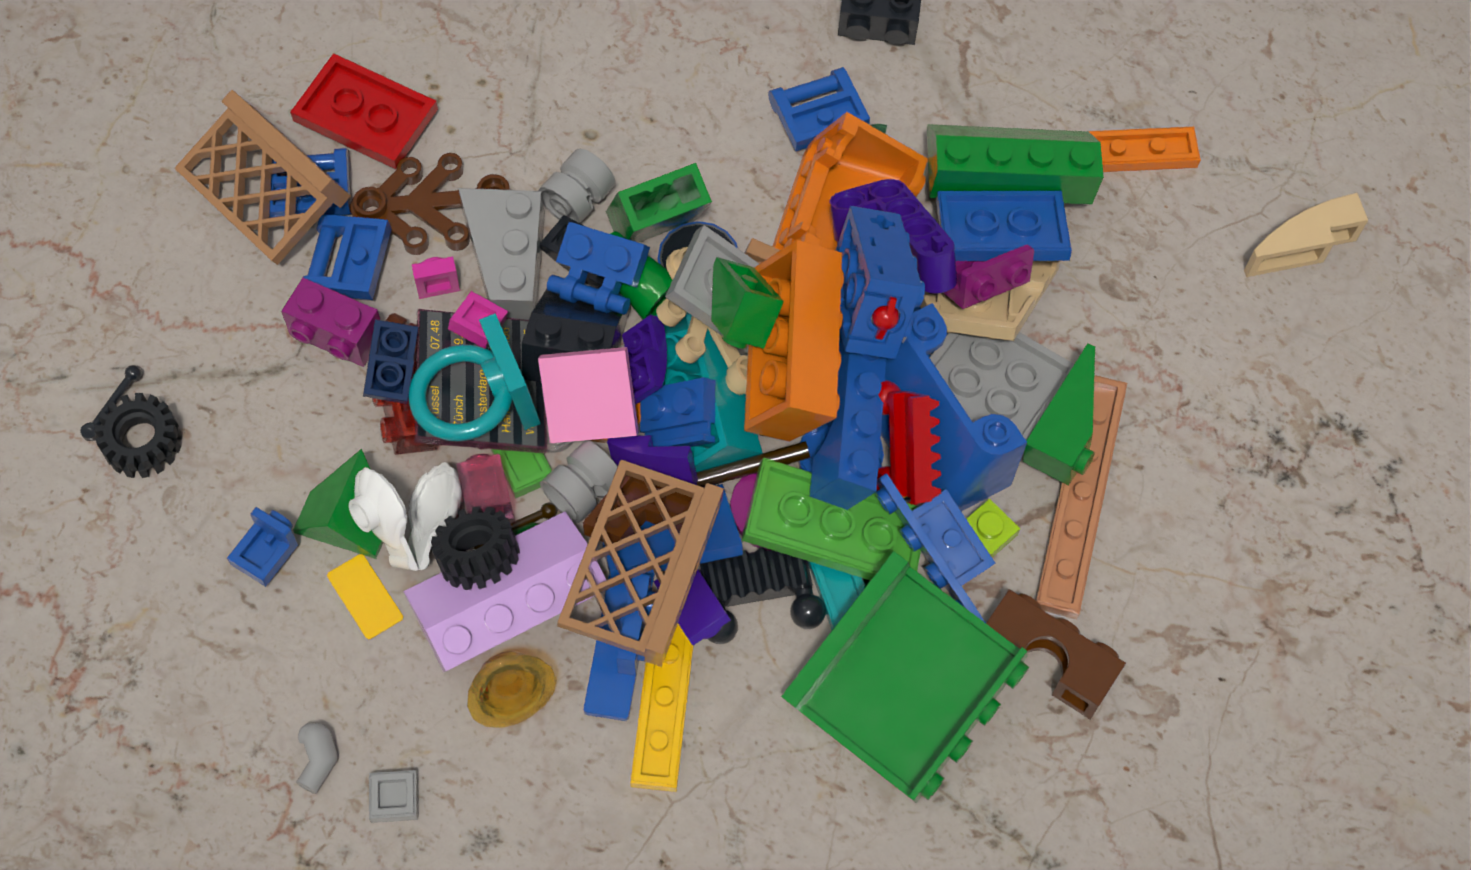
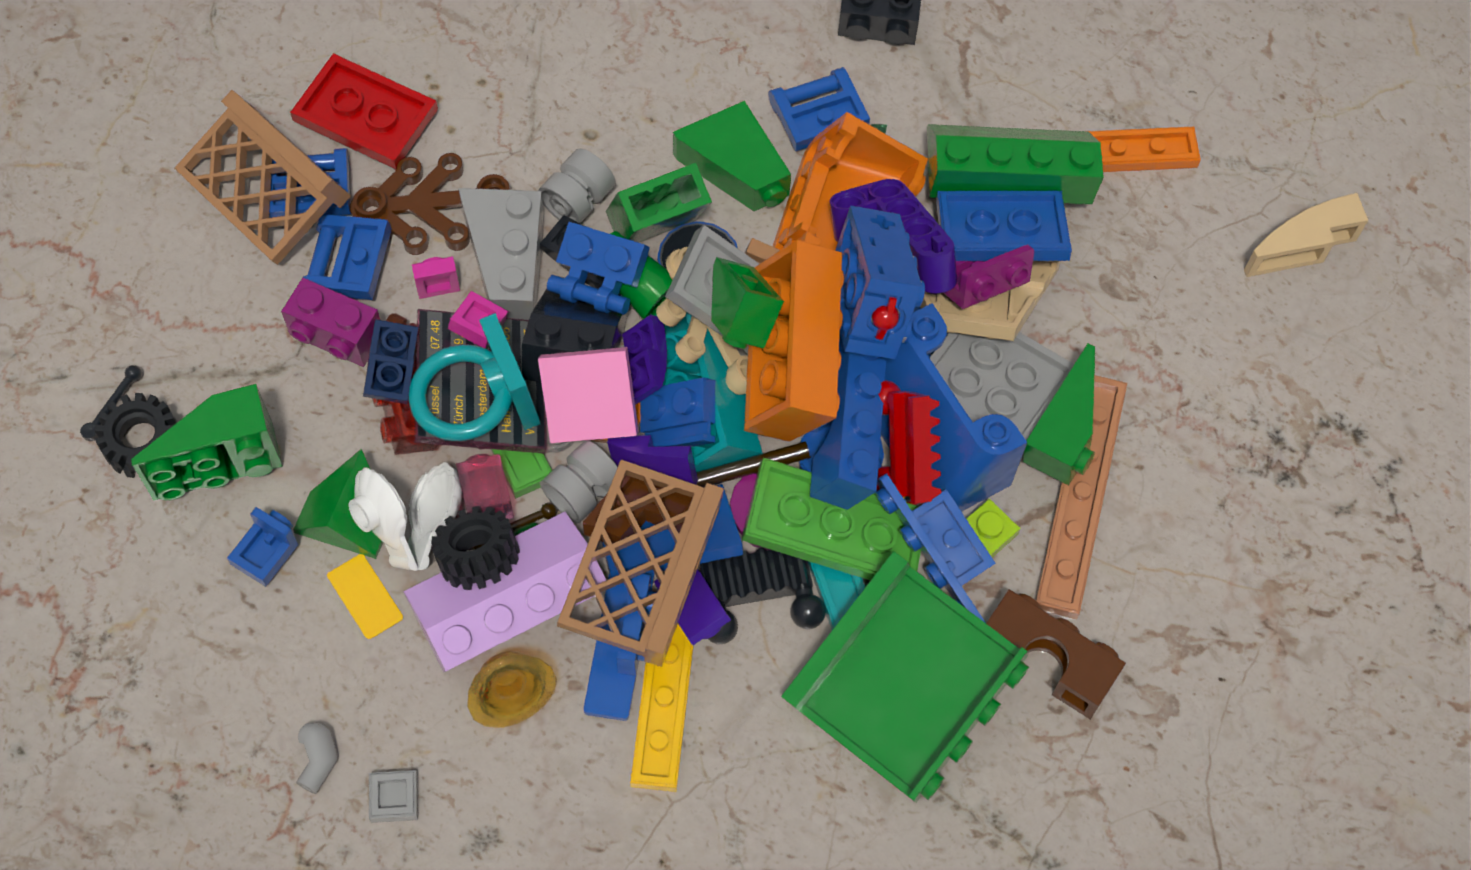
none -> green slope [131,384,283,501]
none -> green slope [673,100,791,211]

